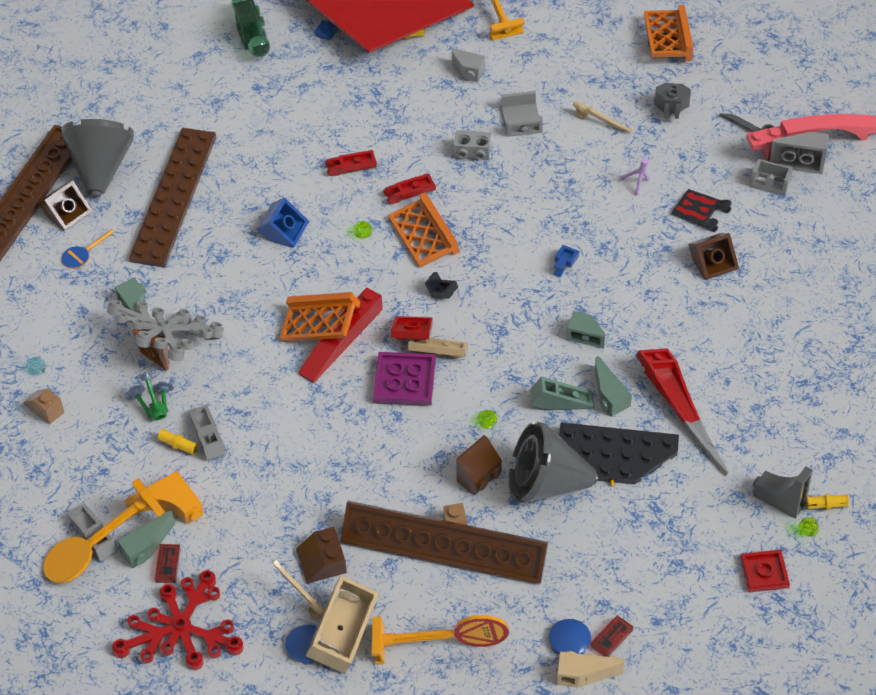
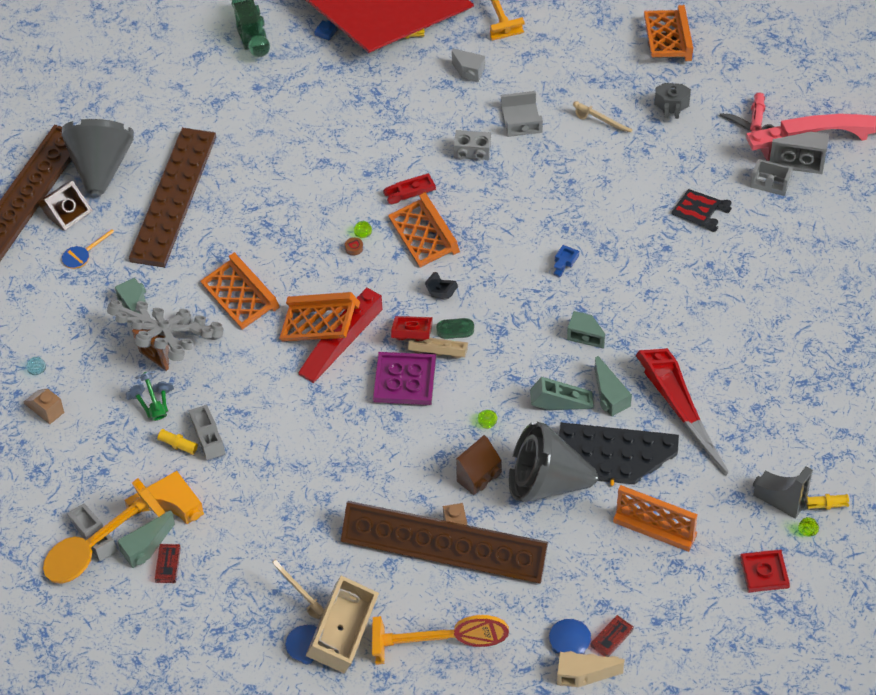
red plant [112,570,244,670] -> none
blue slope [256,197,309,248] -> none
reddish brown slope [296,527,347,584] -> none
red hinge [325,150,377,176] -> none
lavender plant [621,158,650,195] -> none
reddish brown slope [688,233,739,280] -> none
none -> orange fence [200,252,280,330]
none -> dark orange tile [345,237,363,255]
none -> clear green plate [436,318,474,339]
none -> orange fence [613,485,698,552]
none -> coral pin [750,92,765,132]

